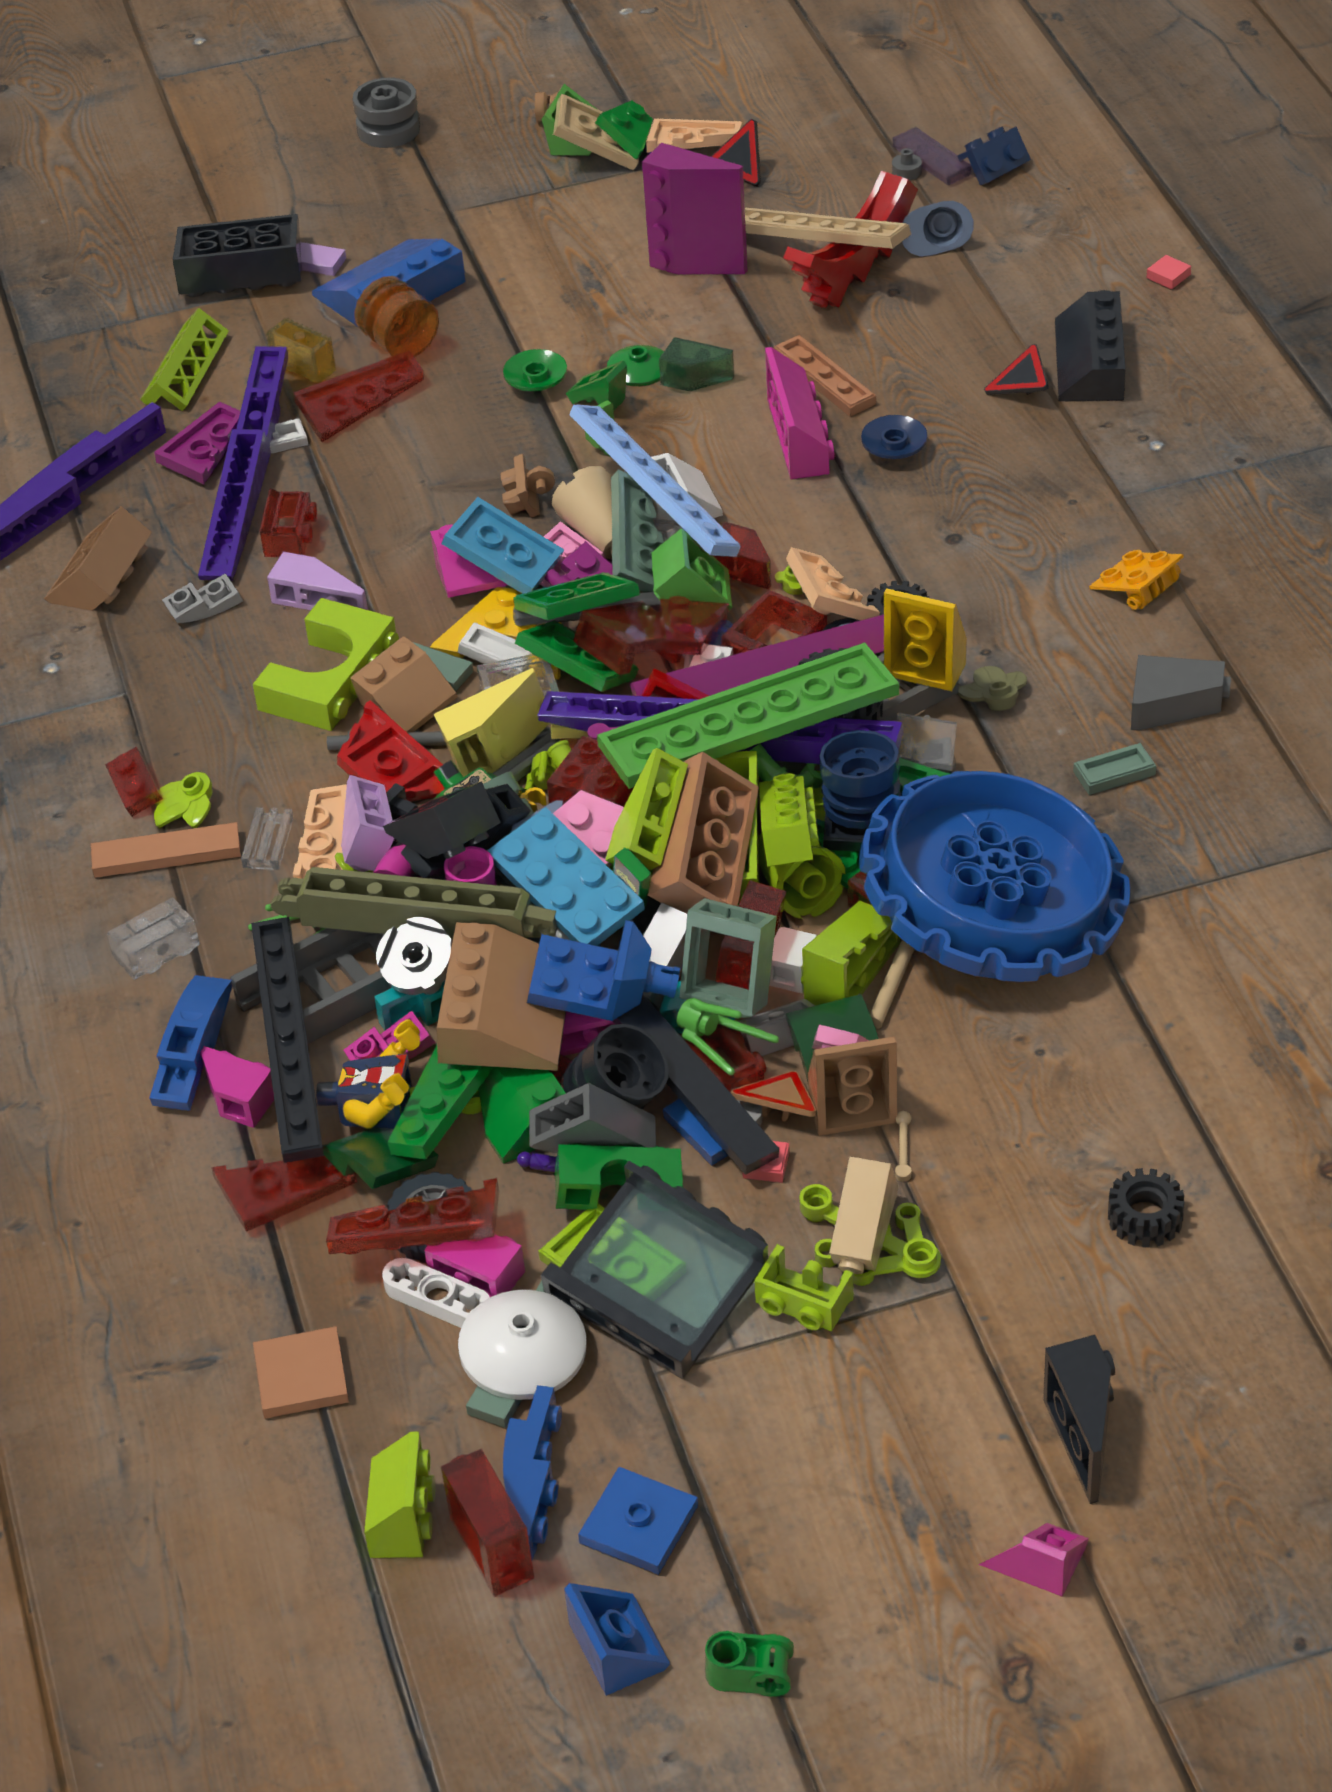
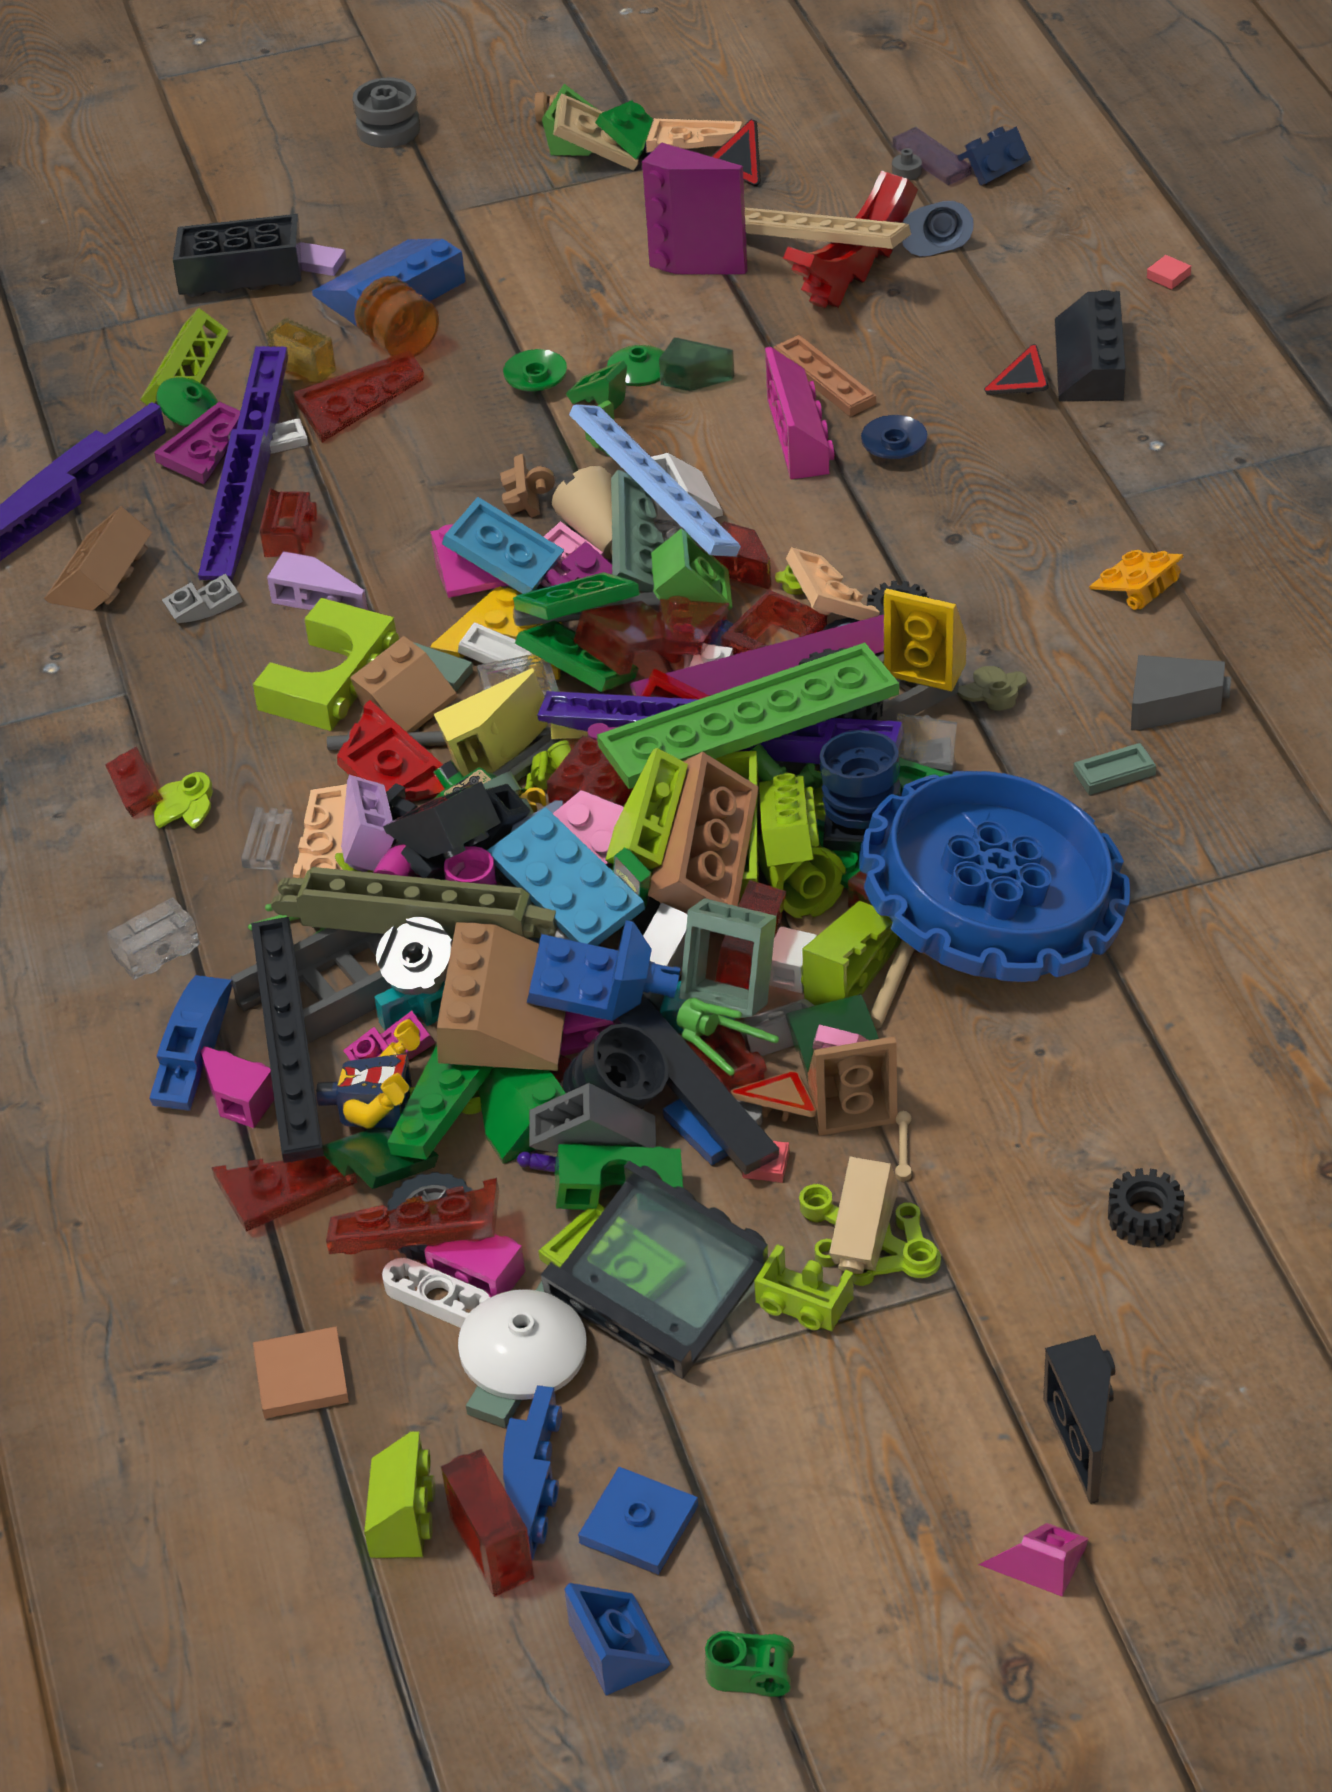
nougat tile [91,822,241,878] -> none
none -> green dish [156,377,218,427]

